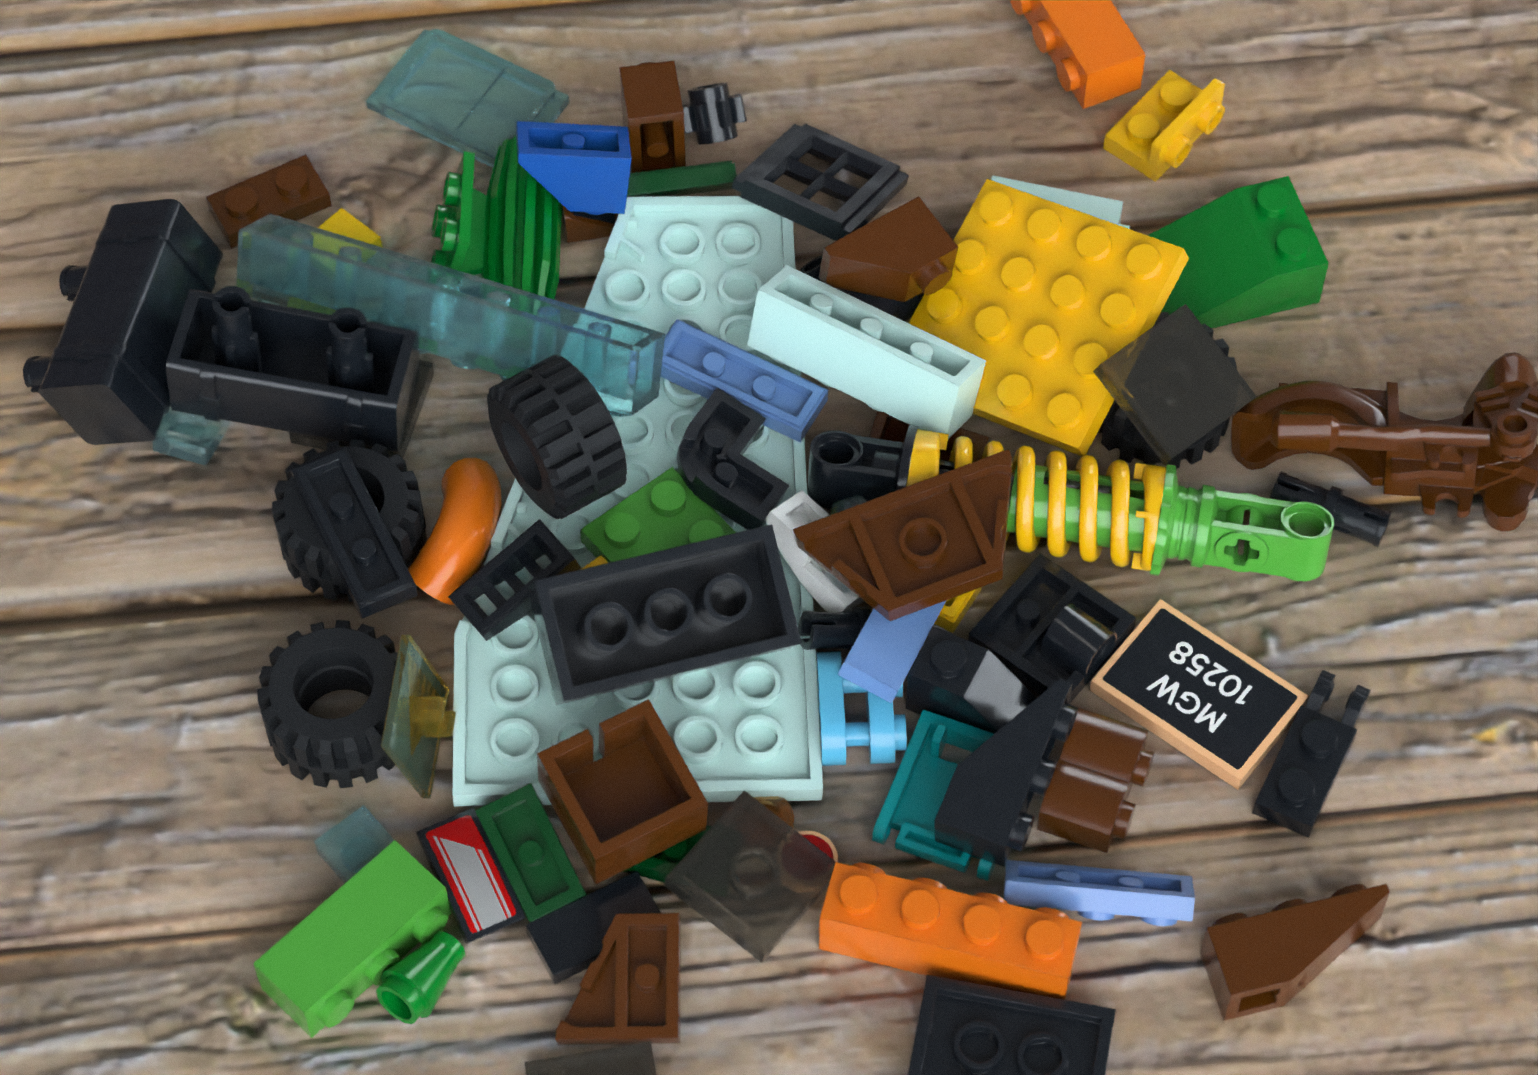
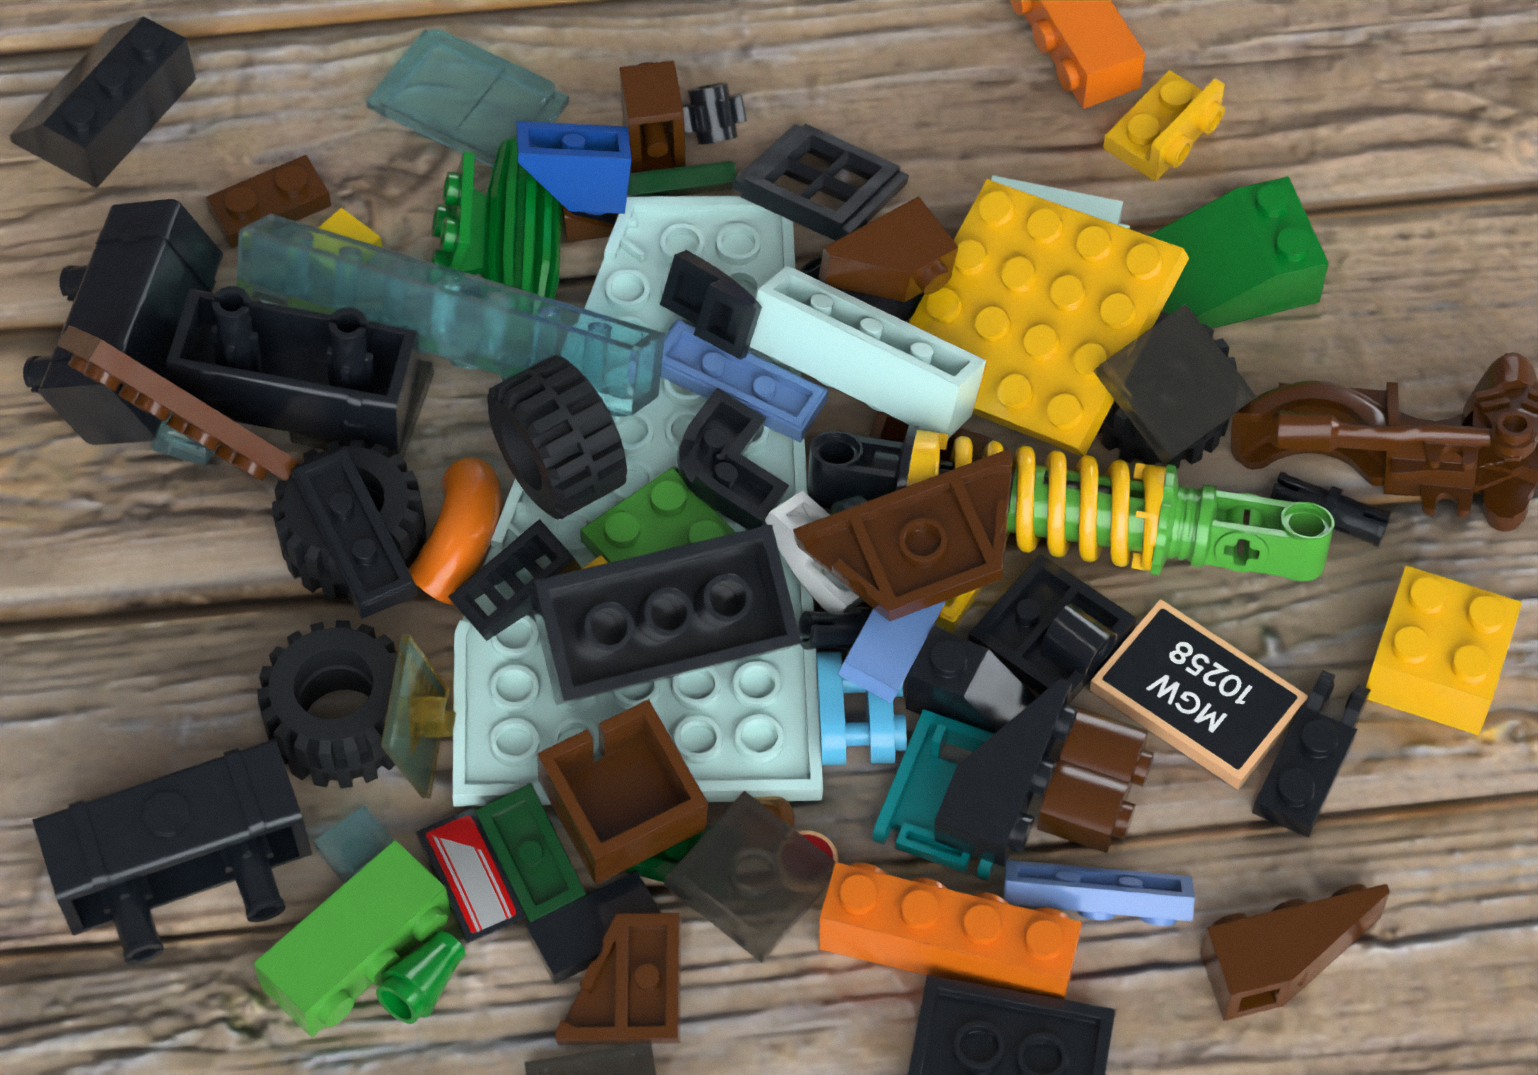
none -> black slope [9,16,196,188]
none -> black piece [32,739,312,964]
none -> reddish brown plate [57,325,298,481]
none -> black slope [660,250,762,360]
none -> yellow brick [1366,565,1522,736]

